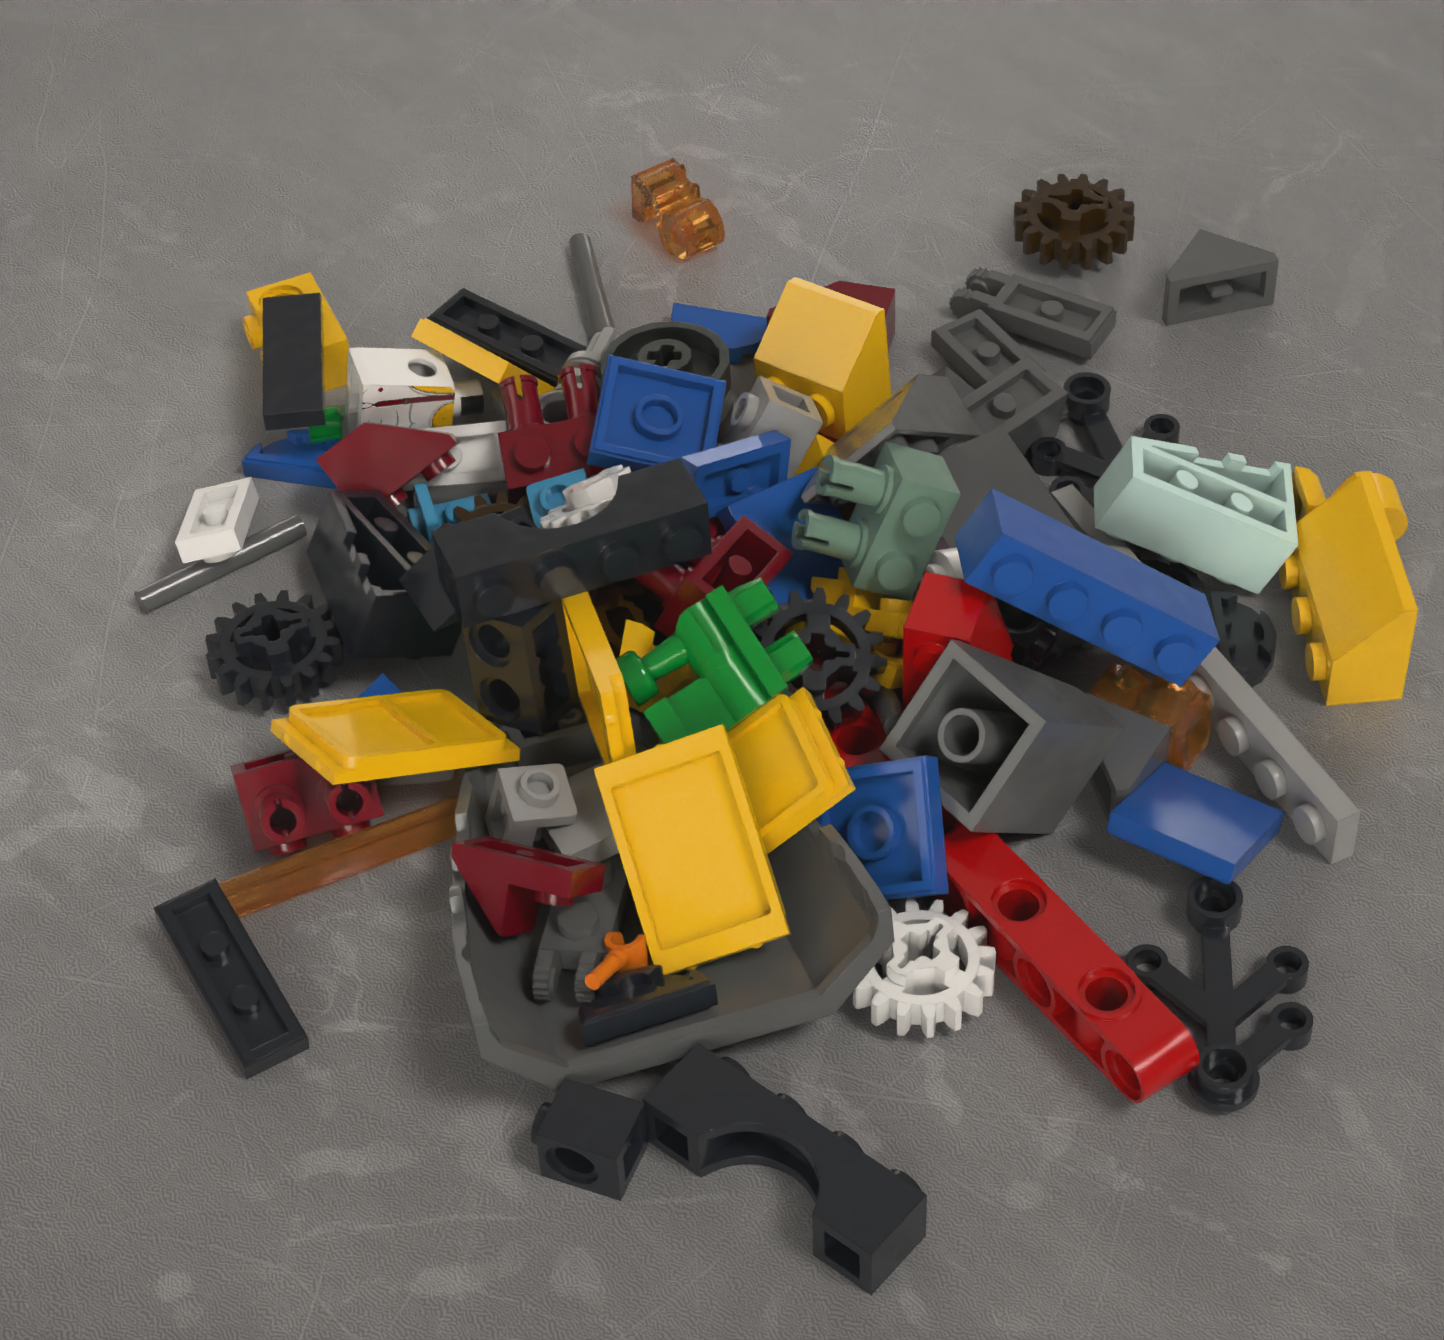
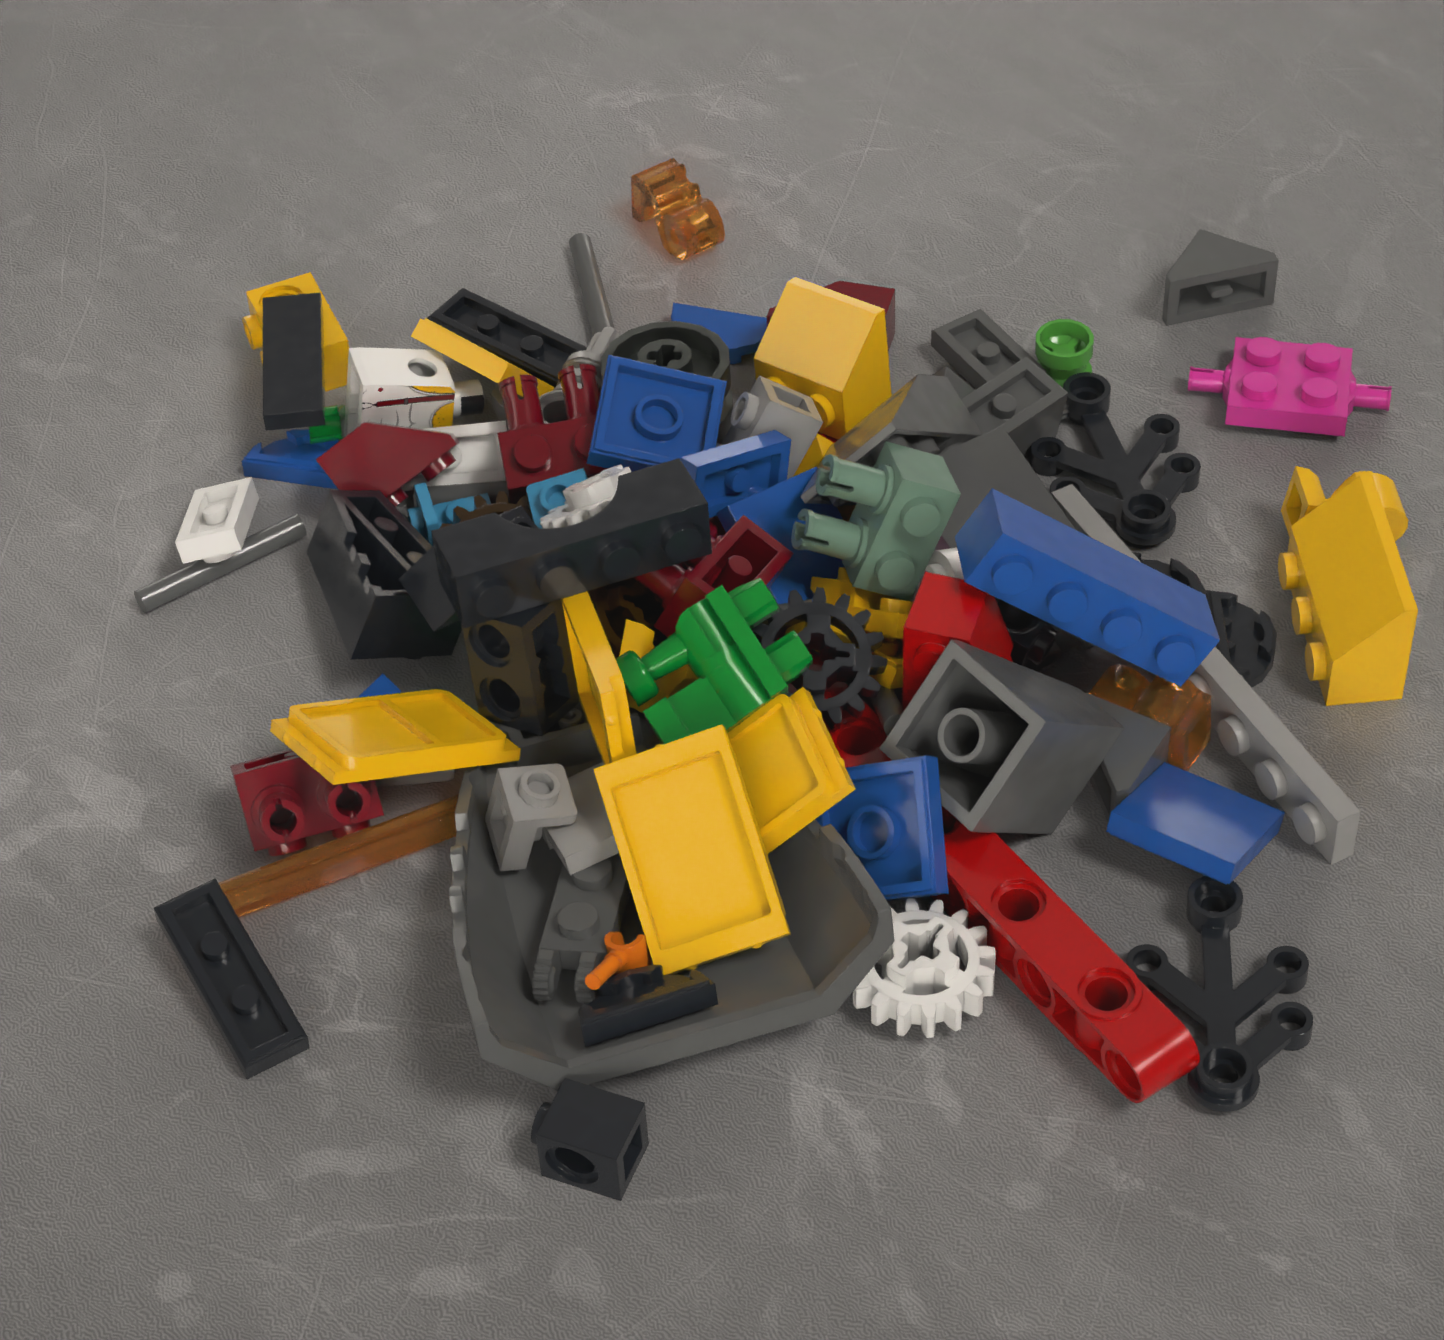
black gear [205,590,345,710] -> none
dark red slope [451,836,606,937] -> none
black arch [642,1043,927,1295] -> none
dark grey hinge [948,267,1116,360] -> none
dark brown gear [1014,174,1135,270] -> none
light aqua wedge [1094,436,1298,594] -> none
none -> bright green wheel [1035,319,1094,388]
none -> dark pink plate [1188,337,1392,437]

